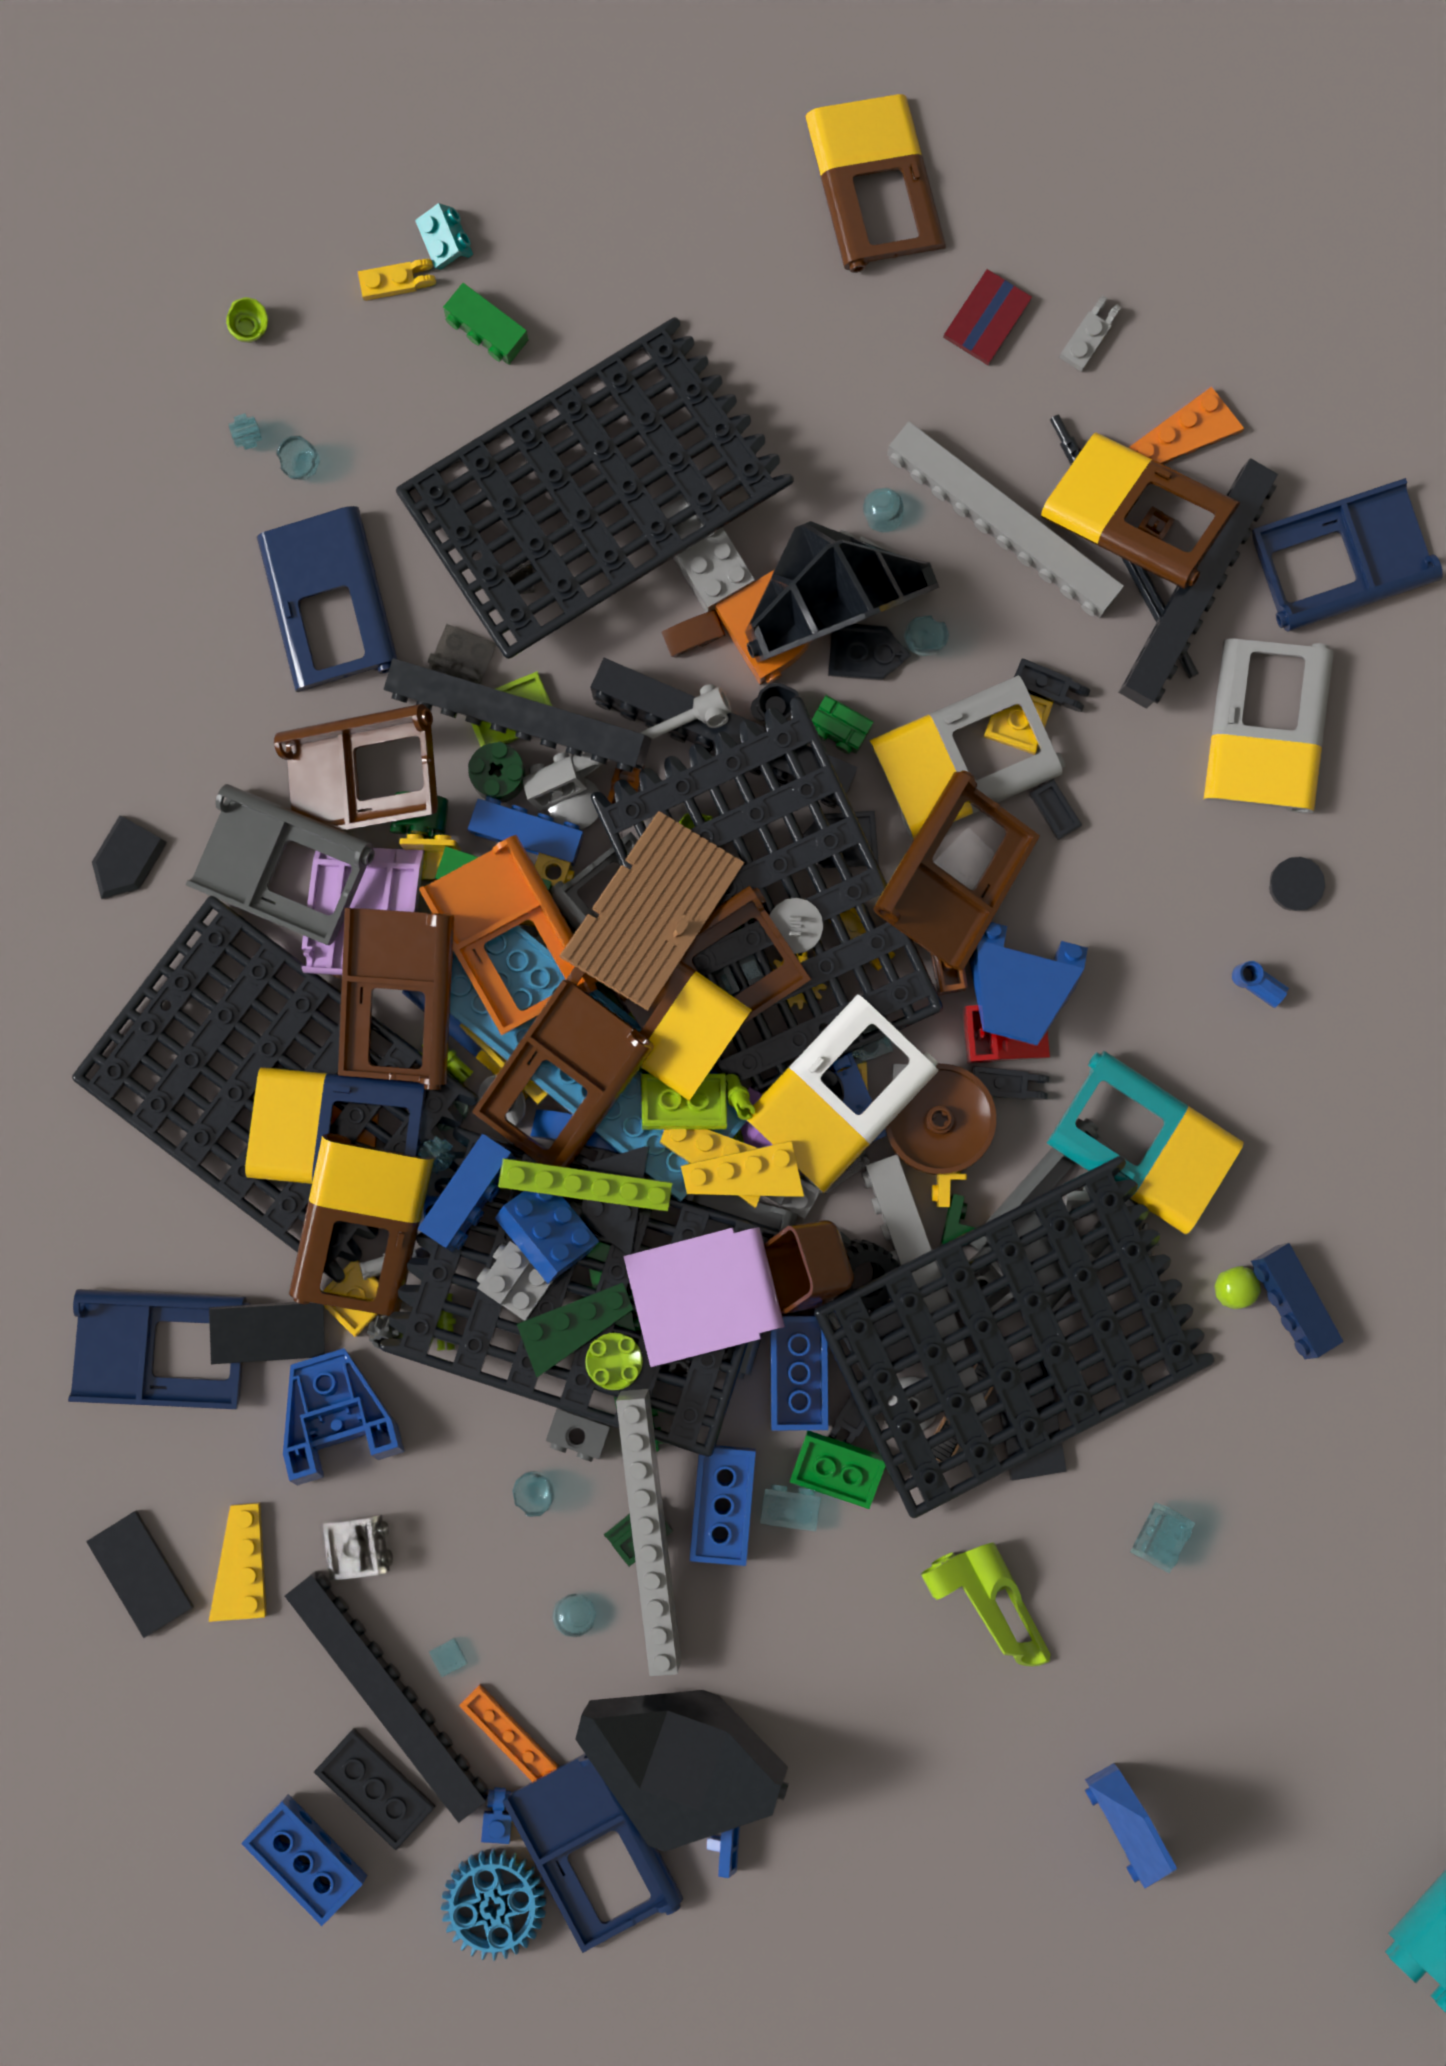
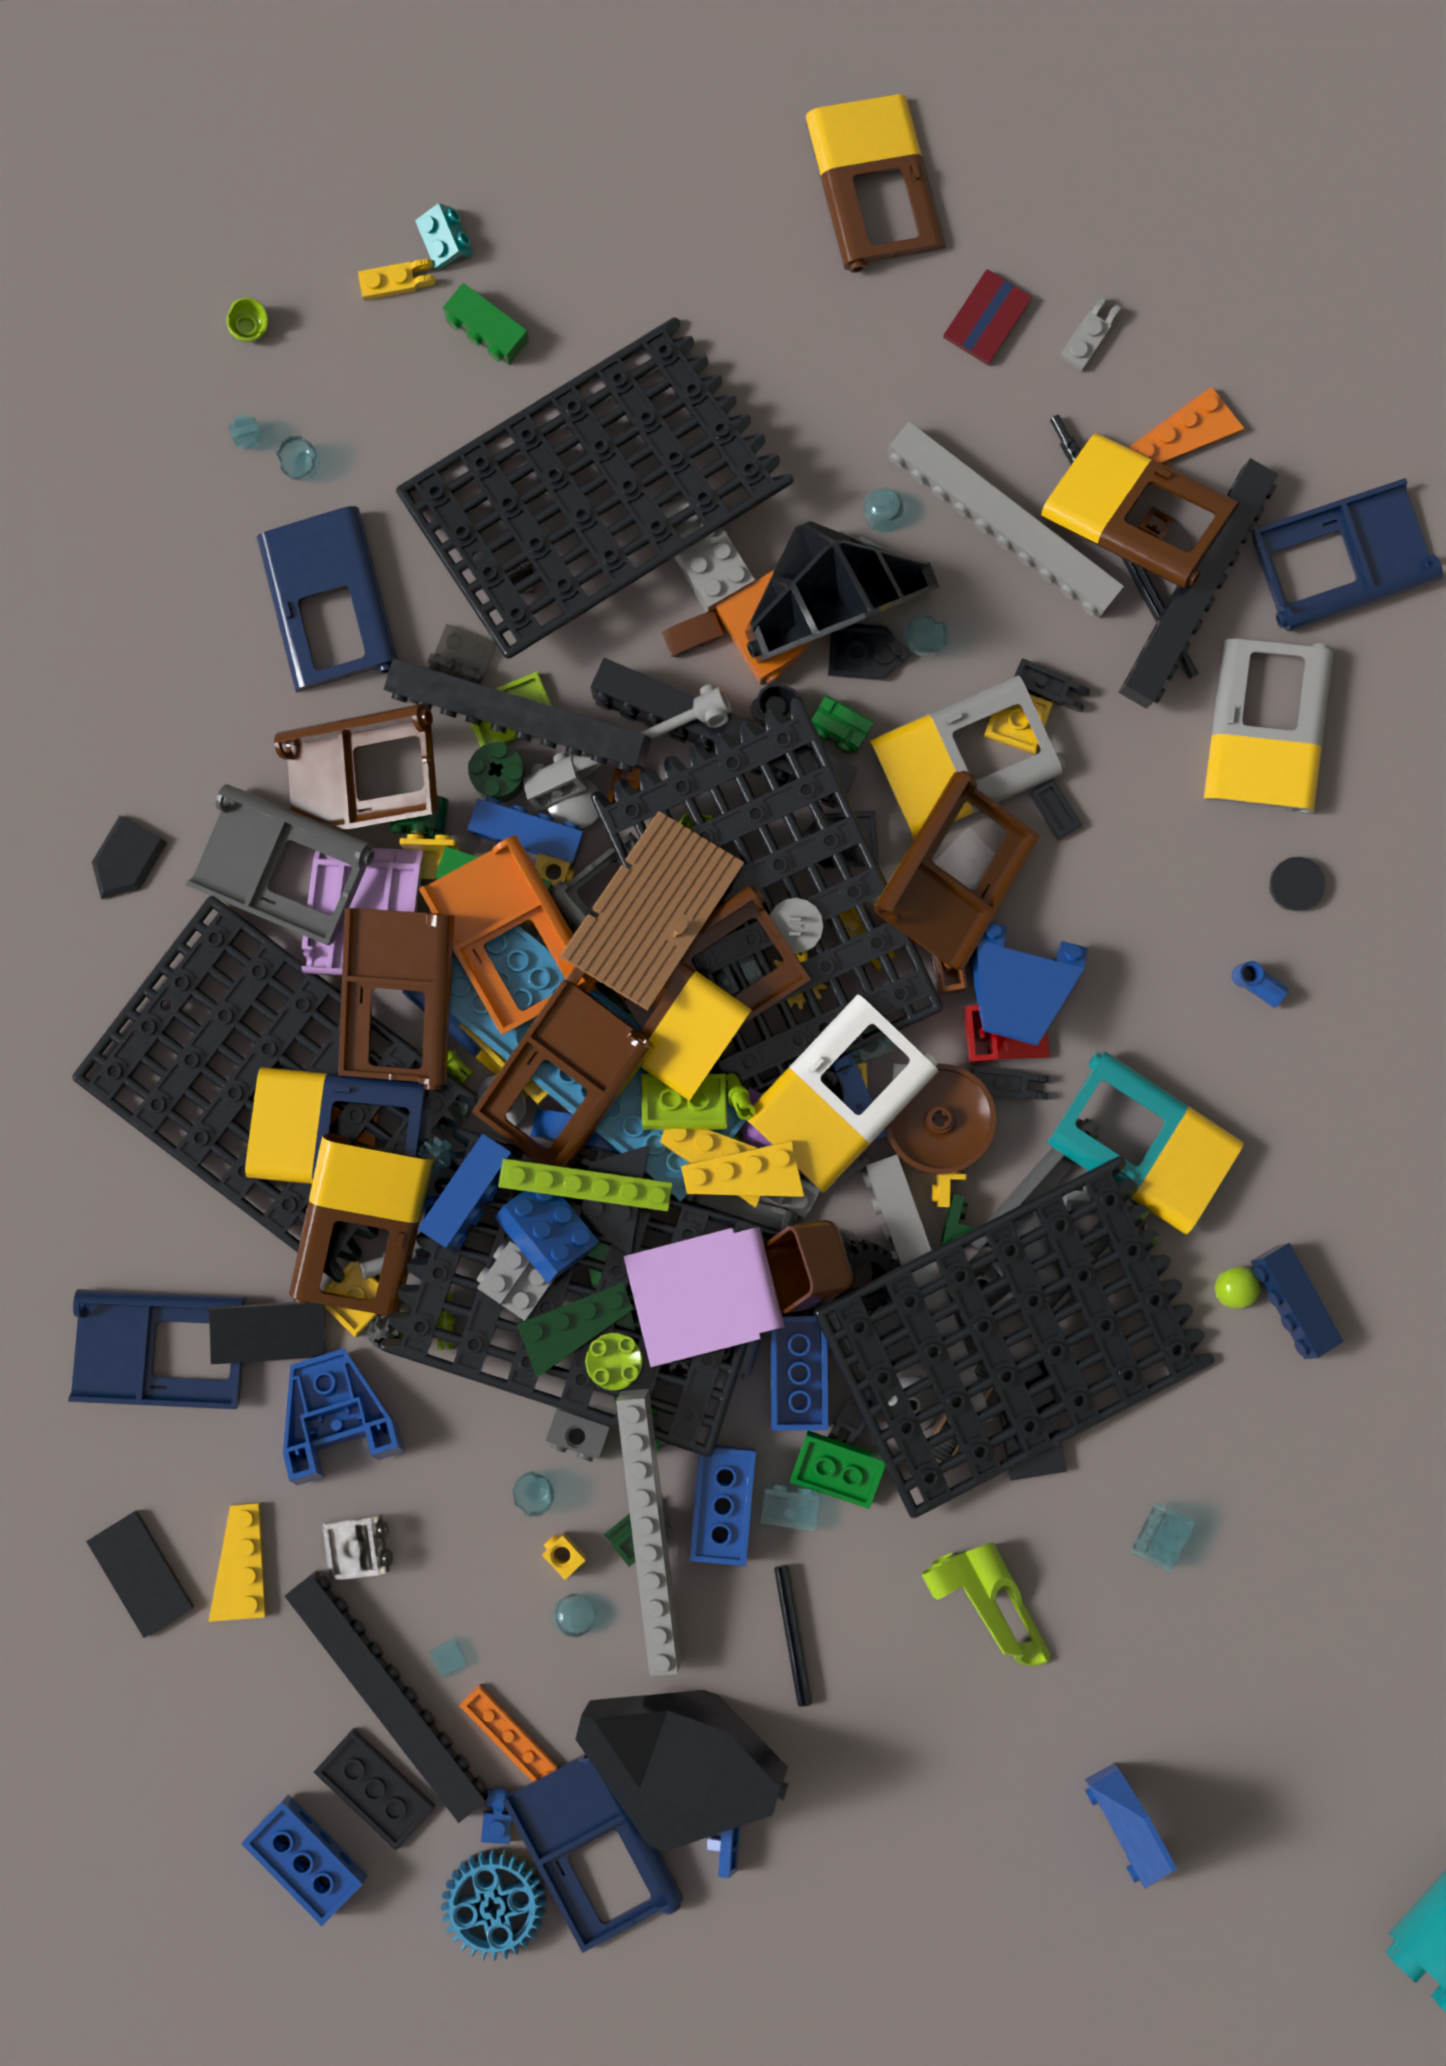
none -> yellow brick [542,1532,587,1580]
none -> black axle [774,1565,812,1707]

